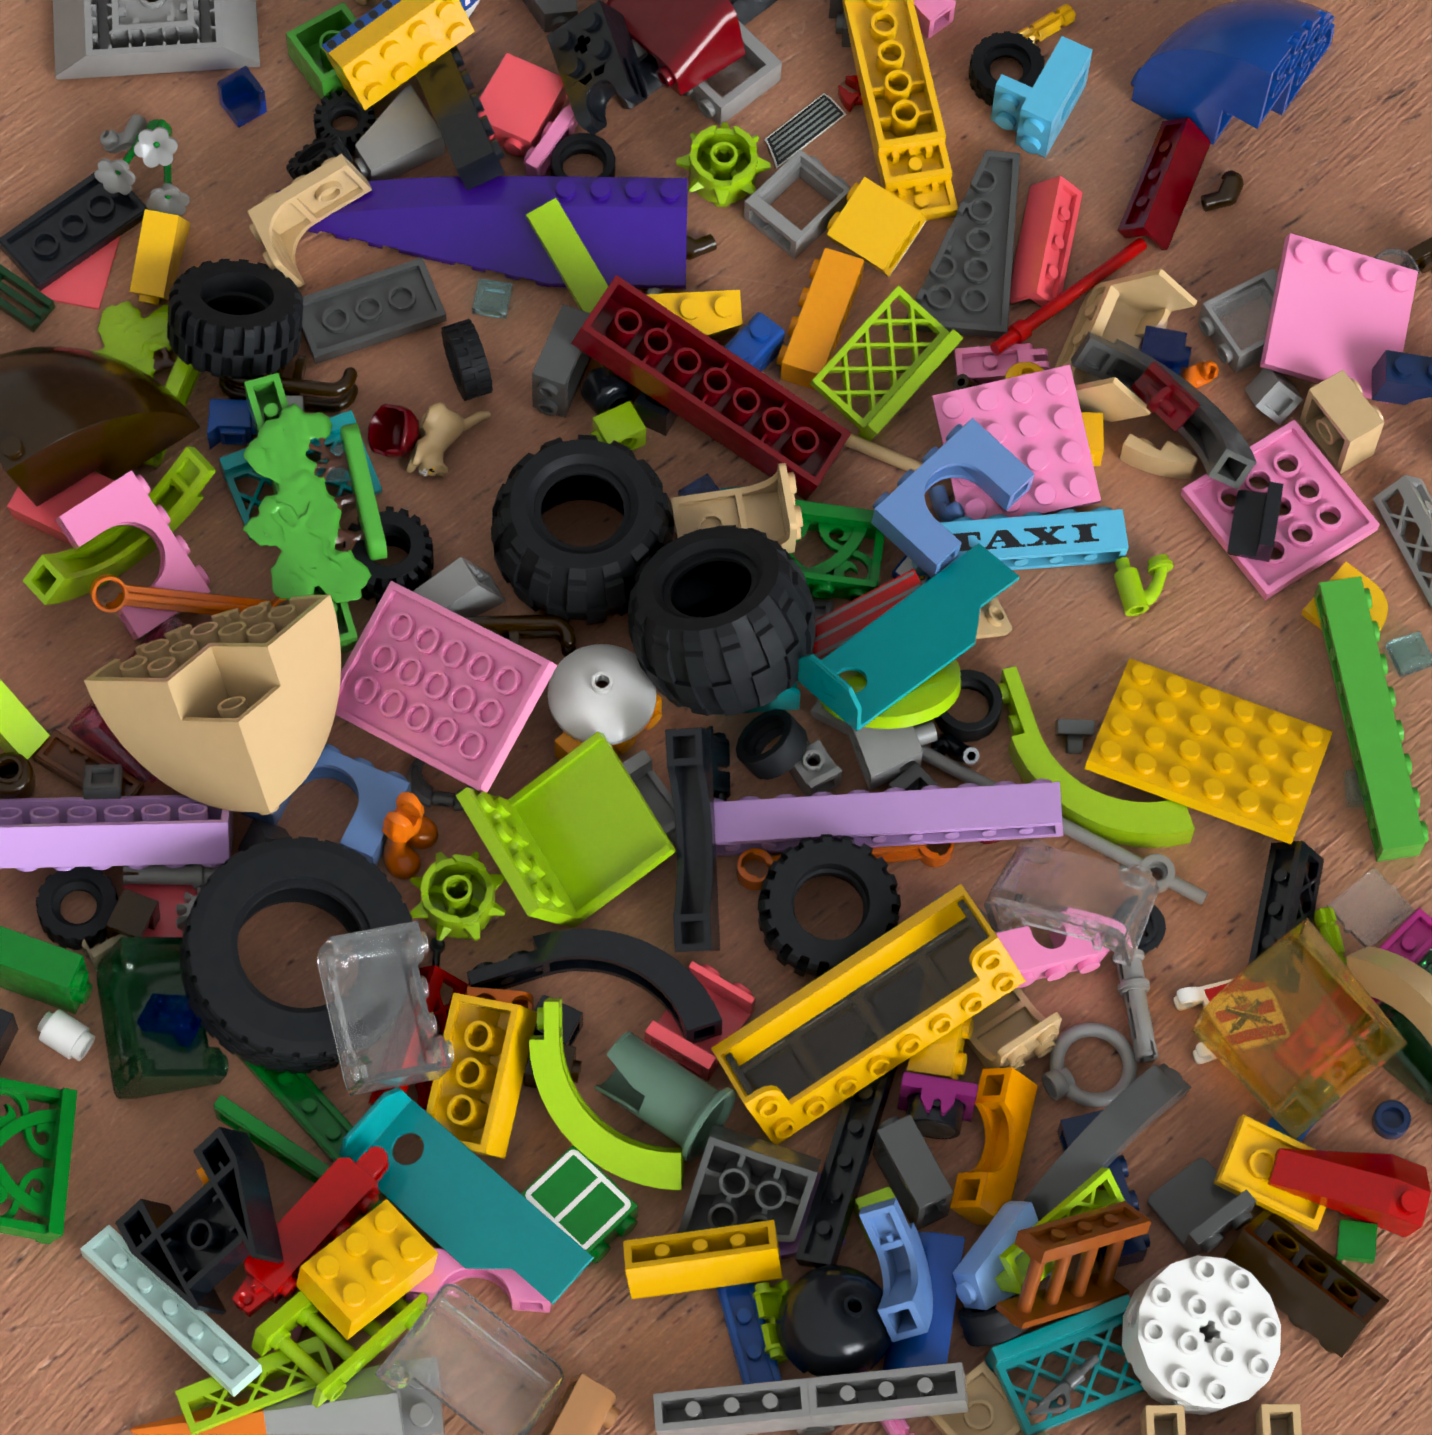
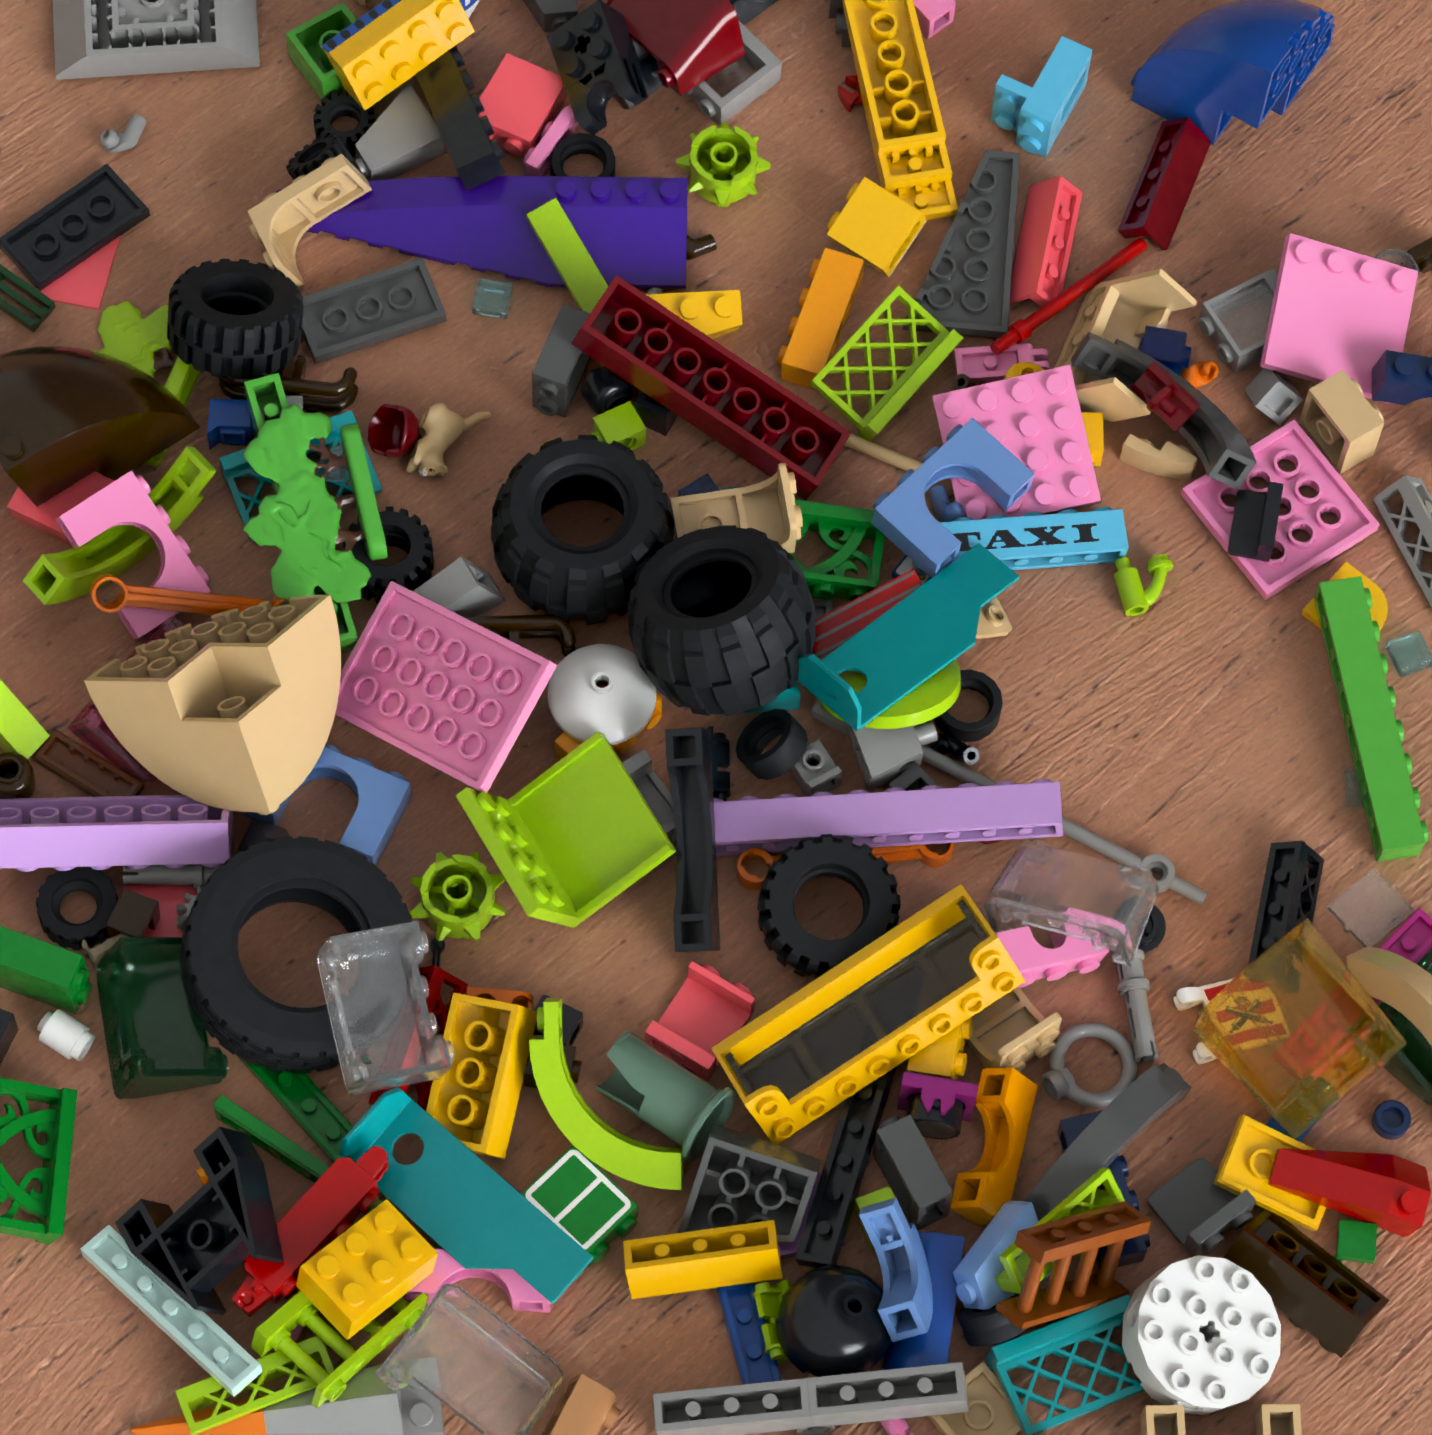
dark grey tile [83,764,123,799] -> none
light grey plant [94,119,190,216] -> none
yellow slope [129,209,191,305] -> none
clear blue bracket [136,993,201,1047] -> none
clear blue panel [217,66,267,128] -> none
orange piece [382,792,438,879] -> none
dark grey piece [407,758,476,811] -> none
black tyre [441,319,493,401] -> none
black arch [467,929,722,1044] -> none
blue brick [725,312,785,372] -> none
light grey window [744,149,850,259] -> none
sticker [764,93,846,169] -> none
black tyre [969,31,1045,106] -> none
lime arch [997,666,1195,848] -> none
yellow axle [1017,4,1076,45] -> none
dark grey hand [1028,1353,1100,1416] -> none
dark grey tile [1055,719,1095,754] -> none
yellow plate [1085,658,1333,844] -> none
dark brown arm [1201,170,1244,212] -> none
lime axle [1314,907,1348,978] -> none

